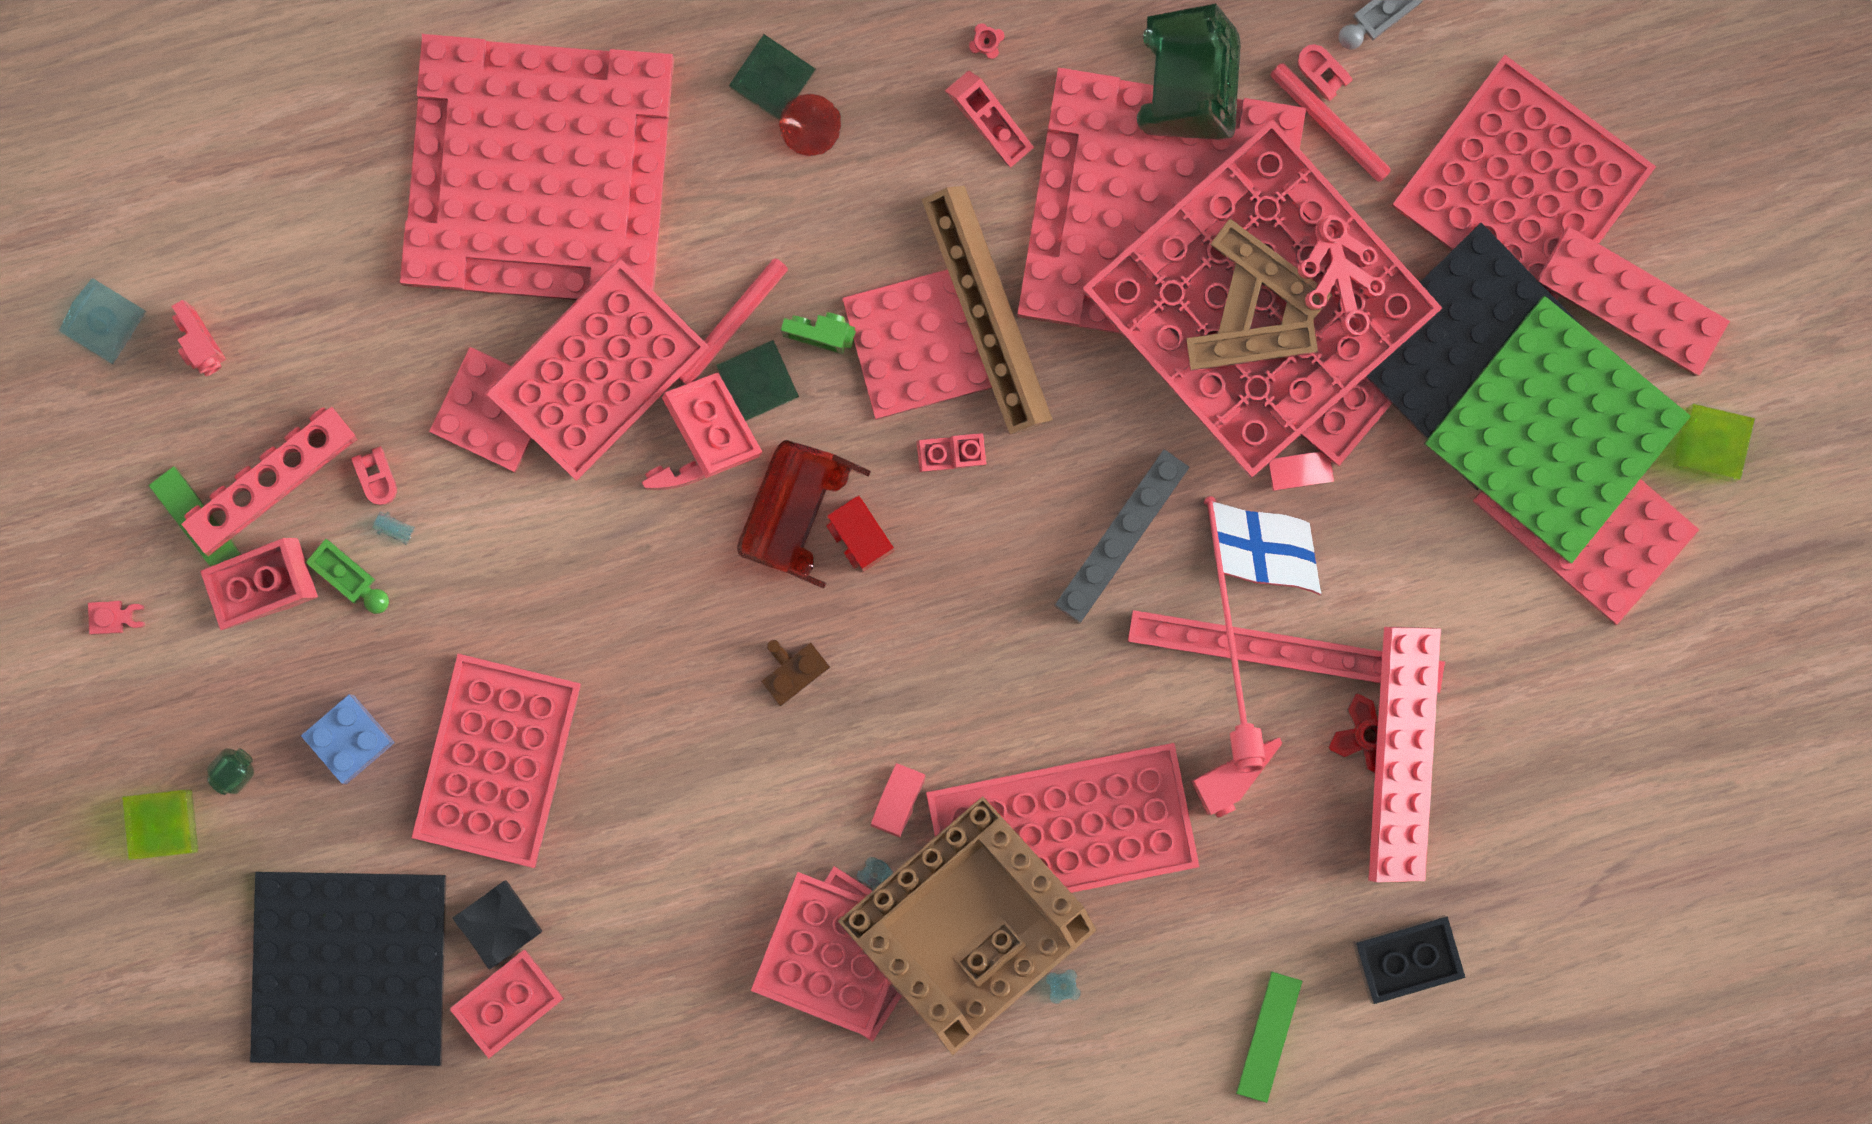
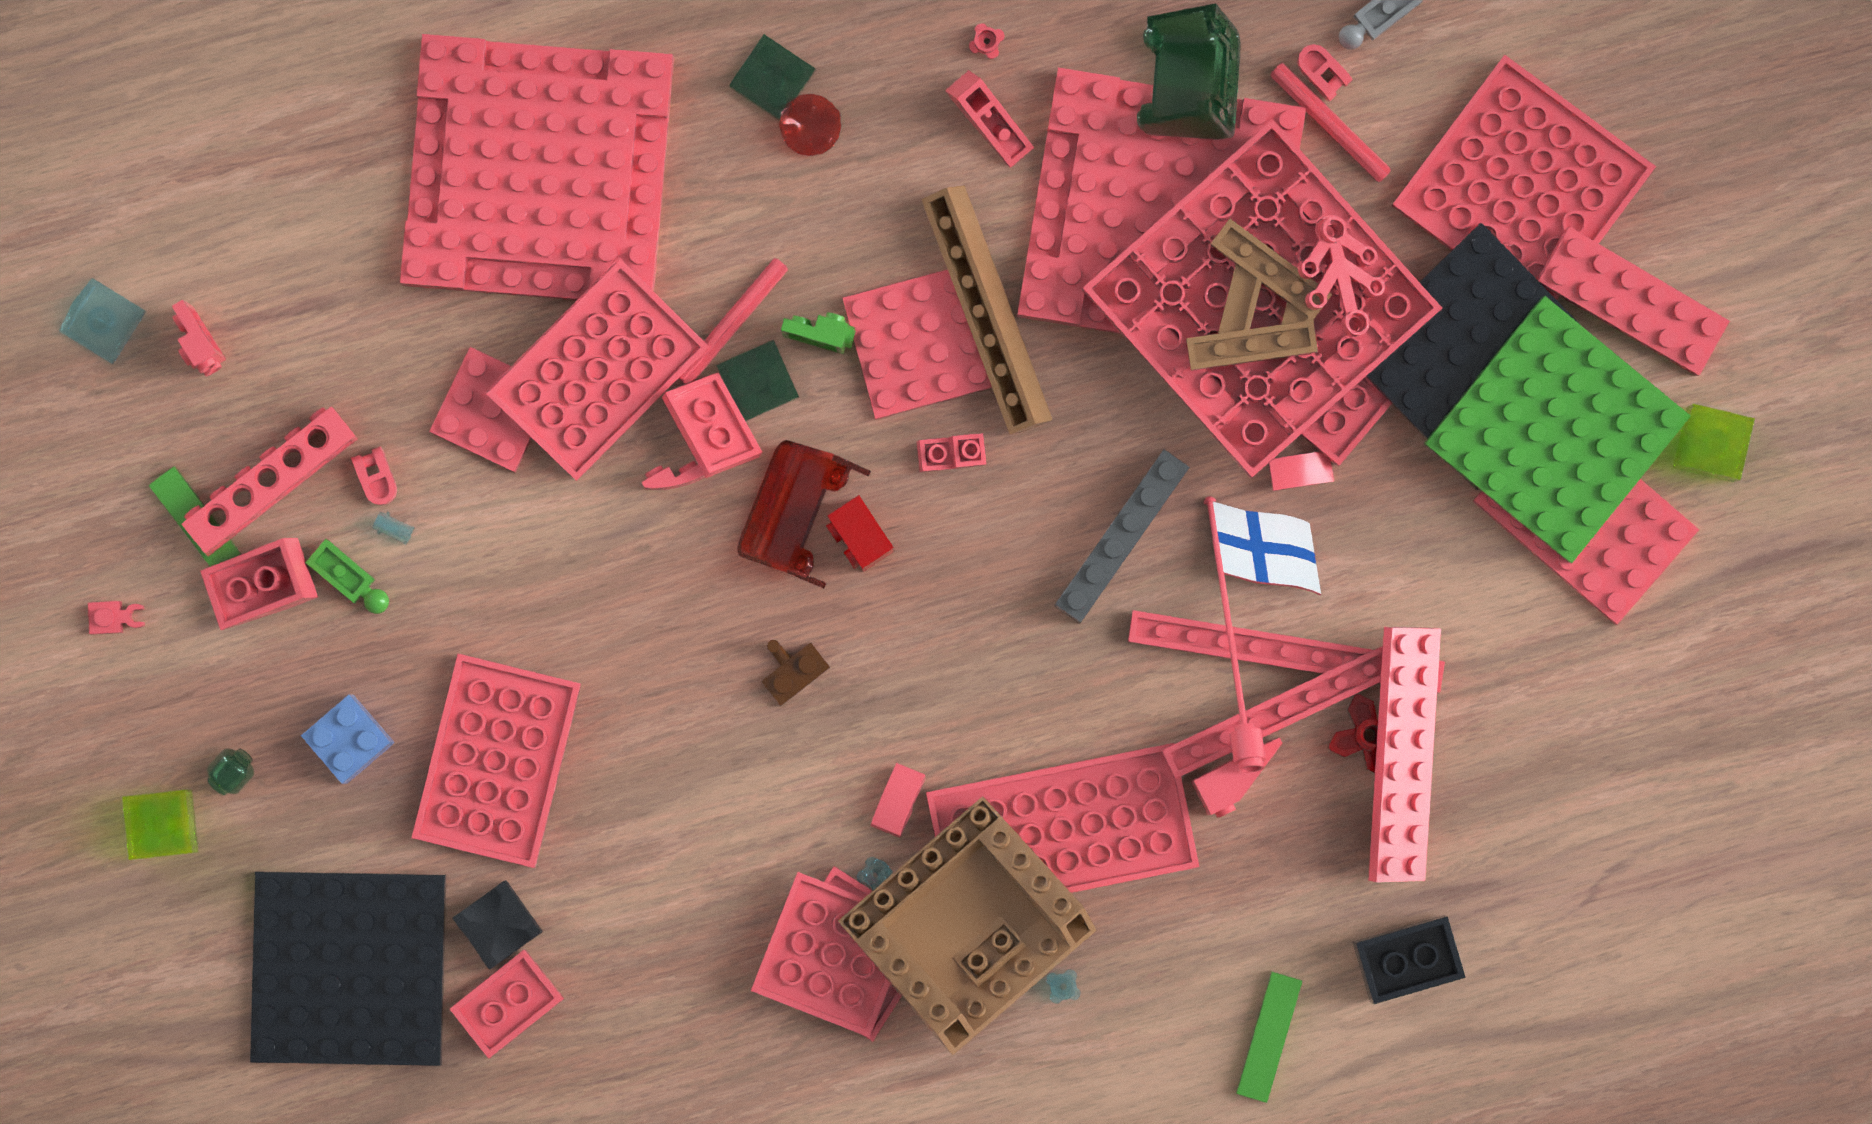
none -> coral plate [1161,646,1383,779]

